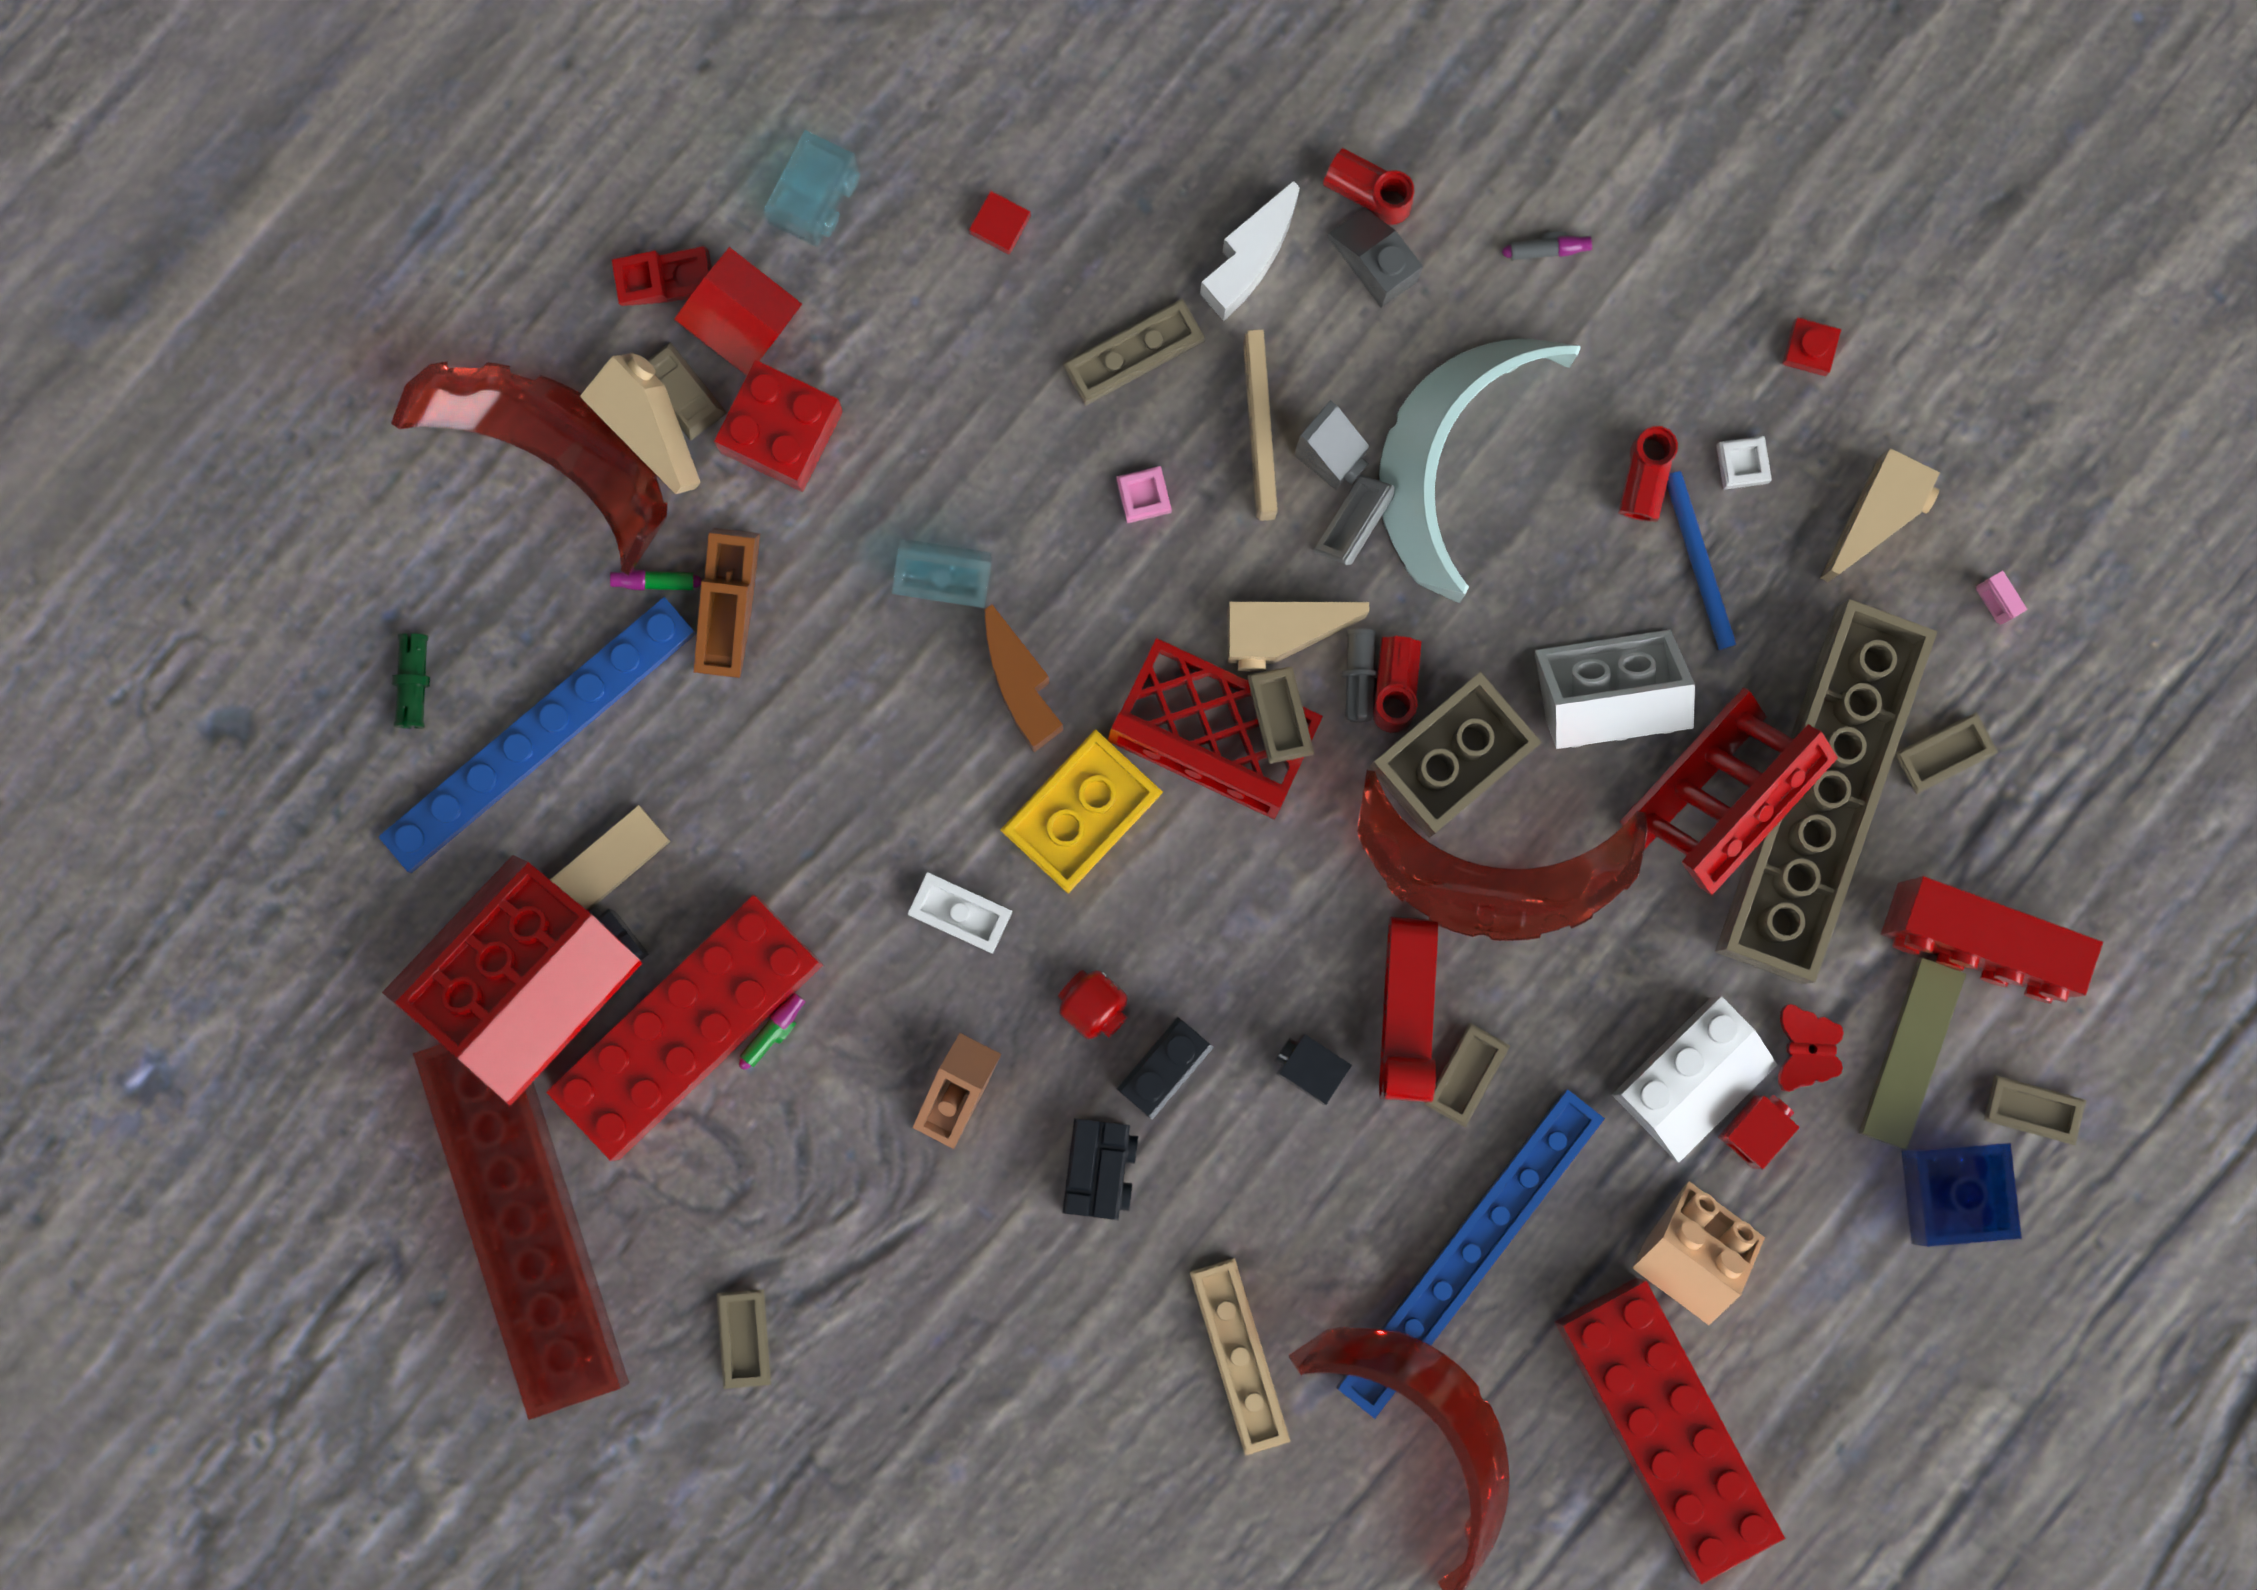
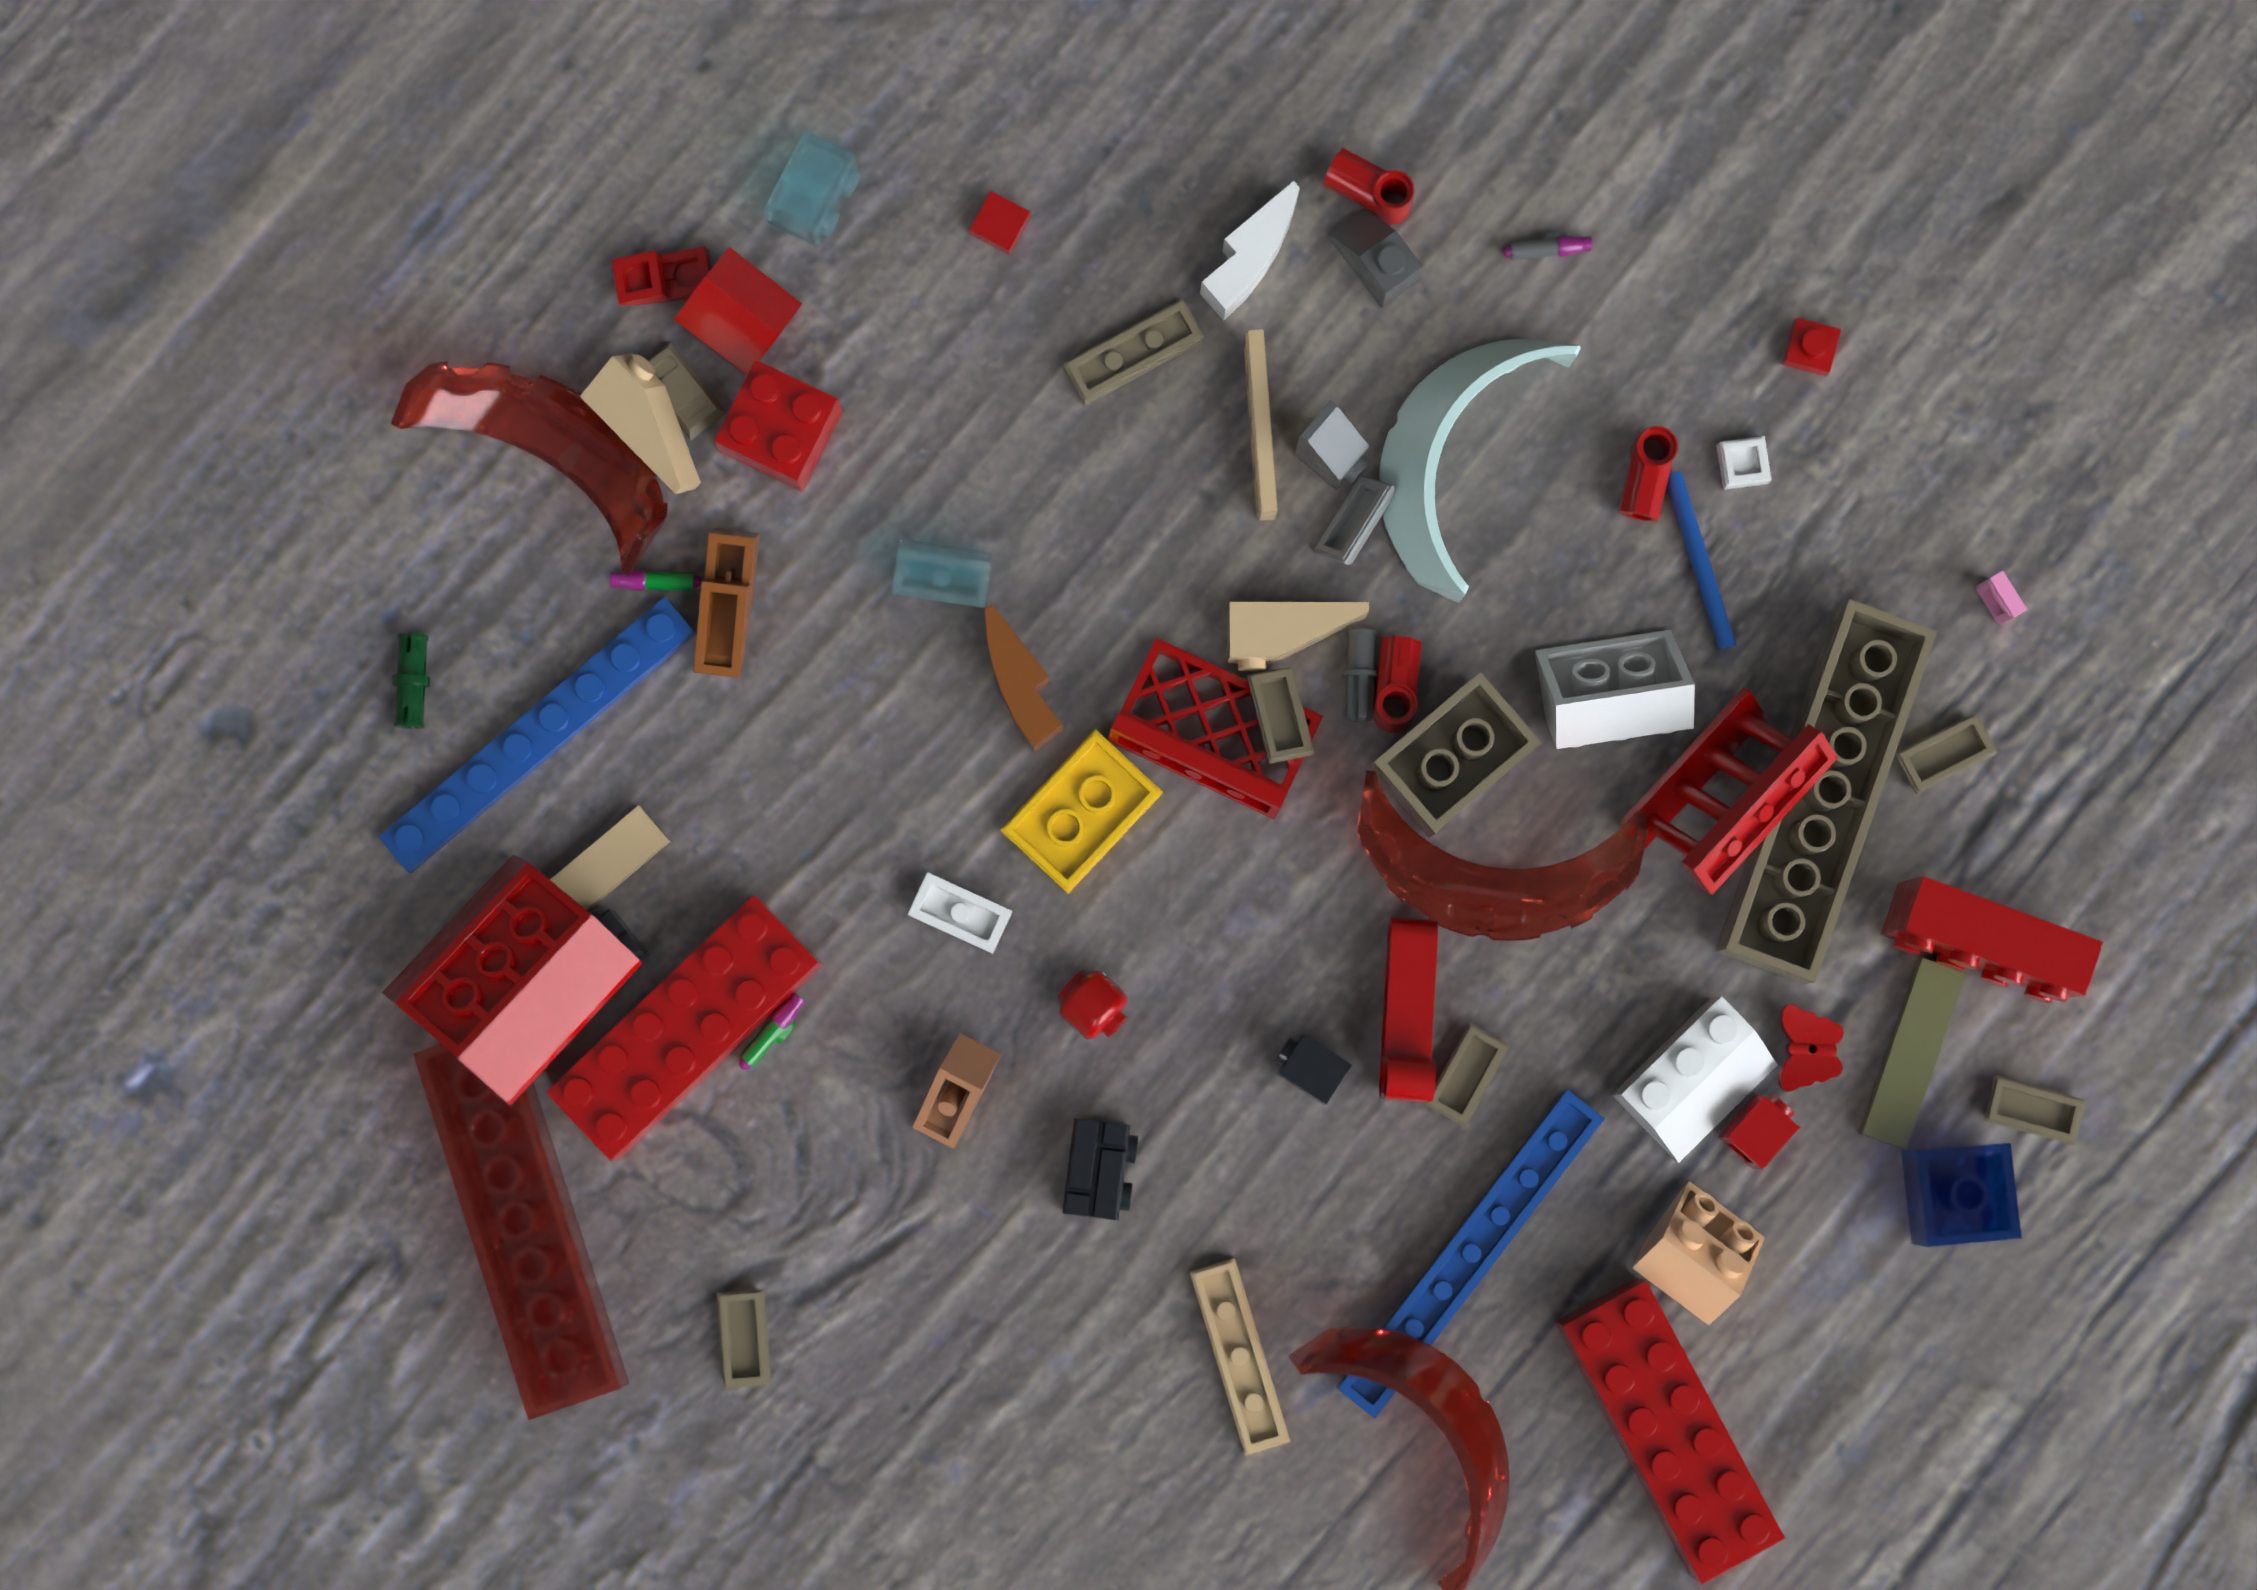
bright pink tile [1116,466,1172,523] -> none
black brick [1117,1017,1214,1120] -> none
tan slope [1820,448,1940,582] -> none

